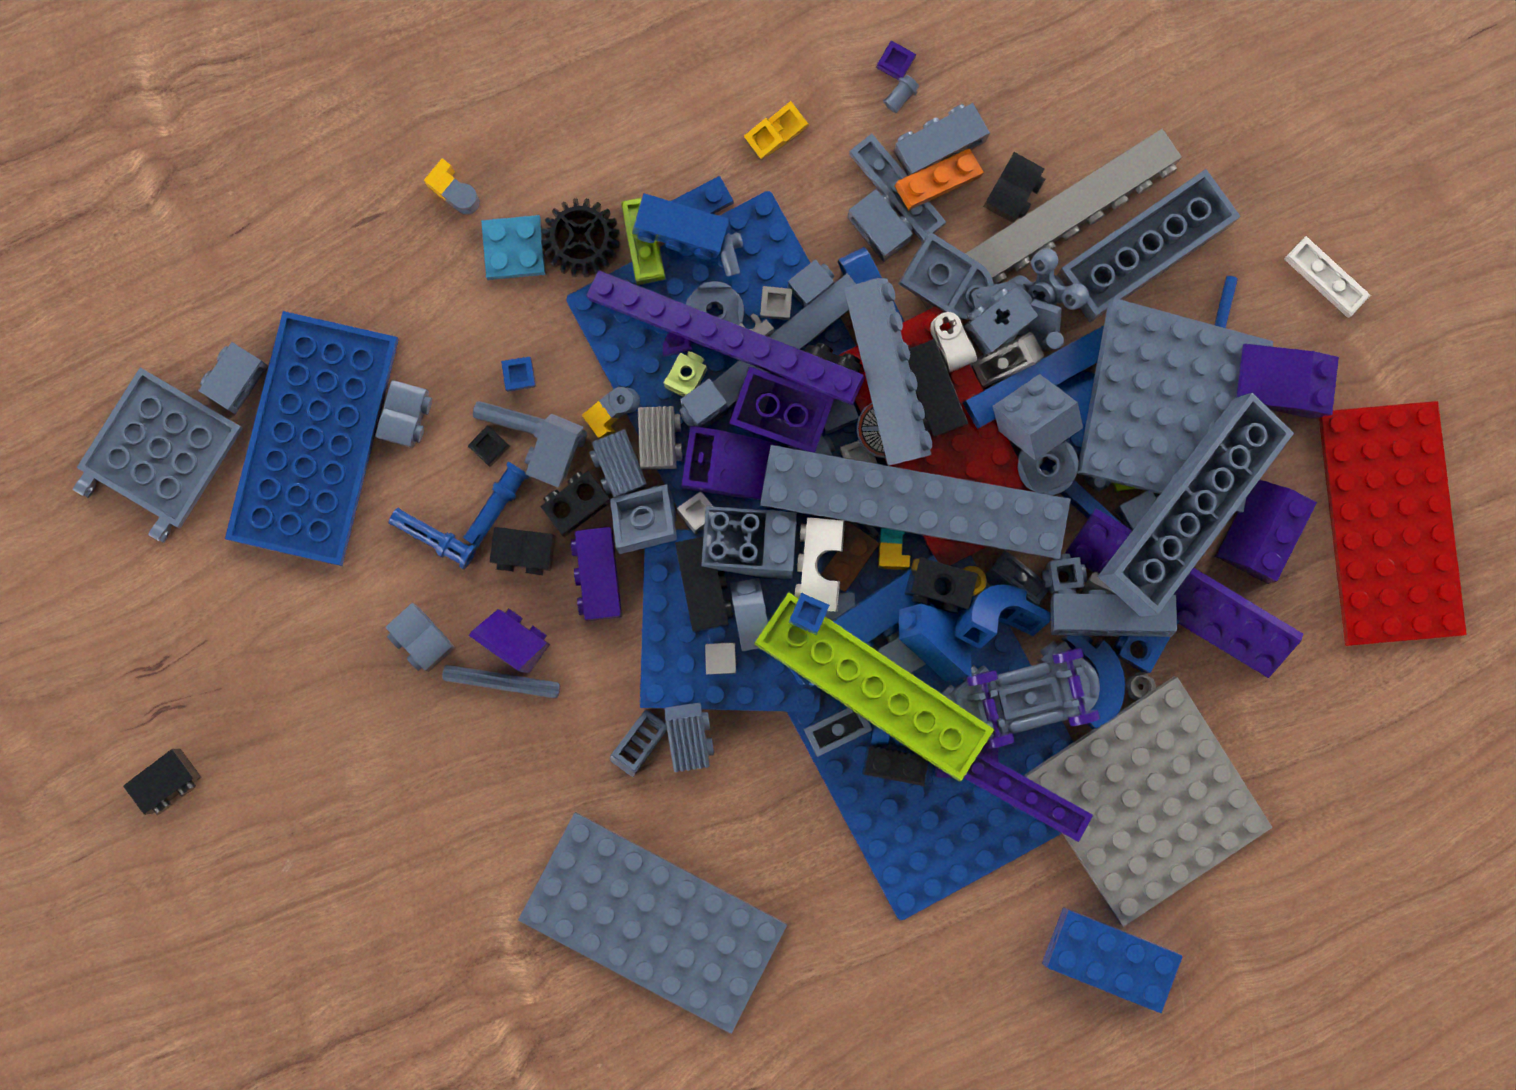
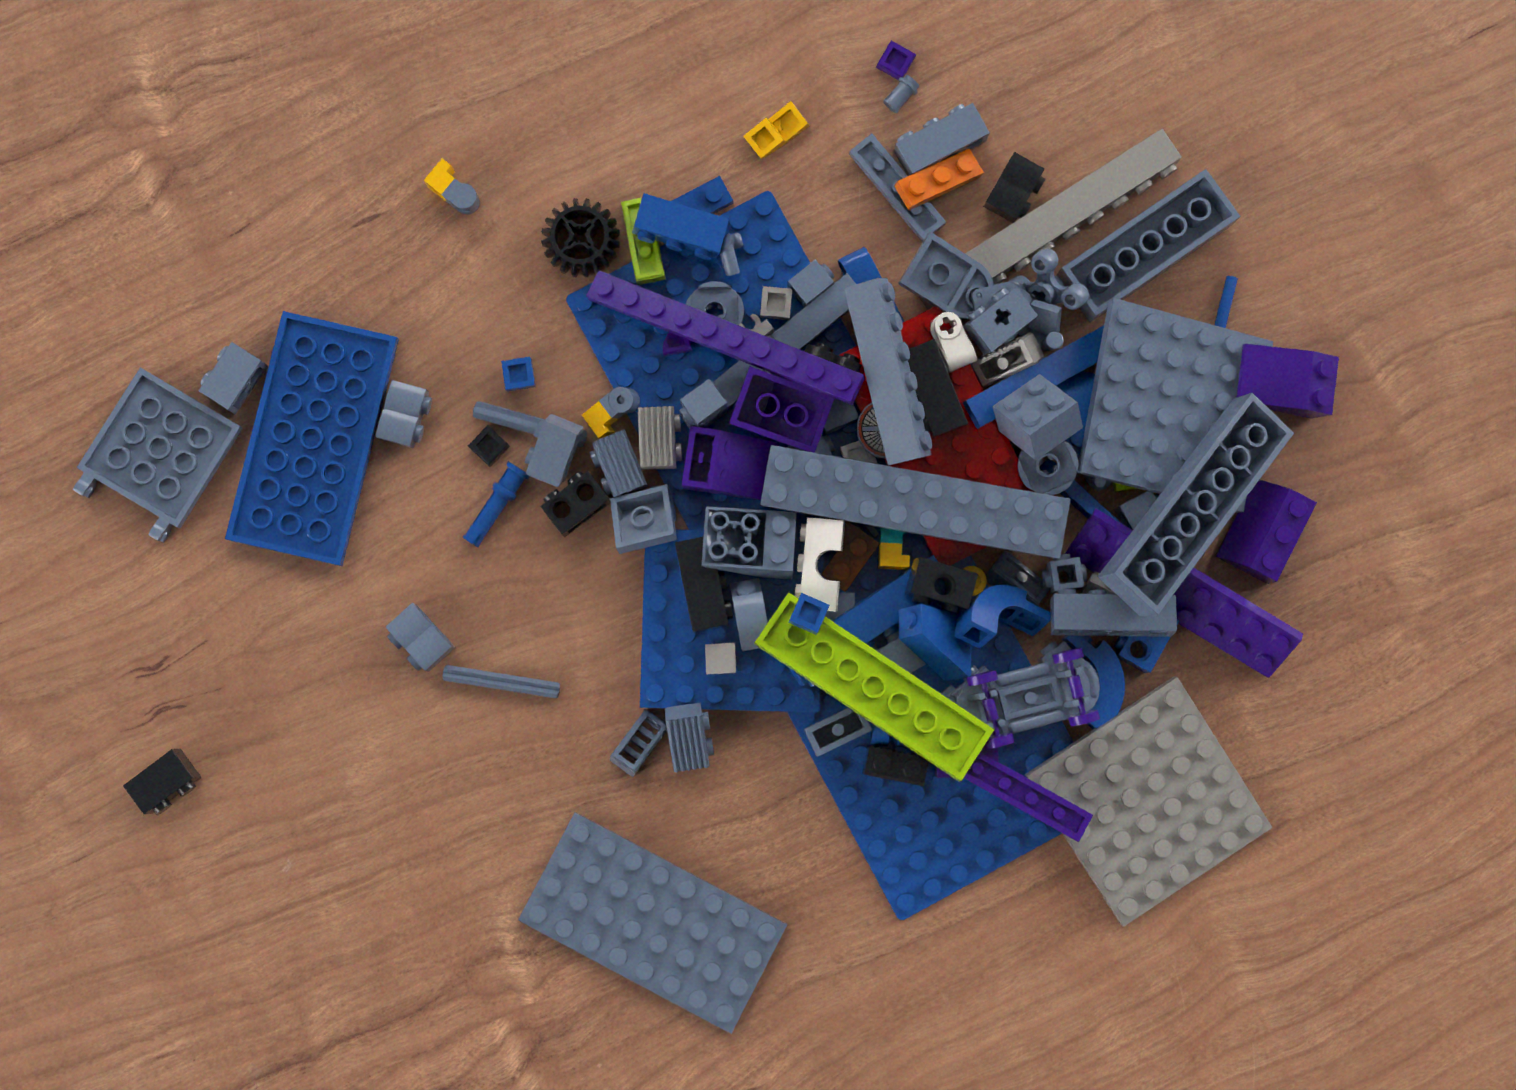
blue pin [388,508,477,570] -> none
dark purple slope [468,608,550,673] -> none
dark azure plate [481,215,546,280] -> none
black brick [489,527,556,576] -> none
dark purple brick [571,527,622,621] -> none
yellowish green brick [664,351,707,397] -> none
white plate [677,492,713,534] -> none
sand blue brick [847,189,913,262] -> none
blue brick [1042,907,1183,1013] -> none
light grey plate [1126,672,1156,701] -> none
white tile [1284,236,1371,318] -> none
red plate [1319,401,1467,646] -> none

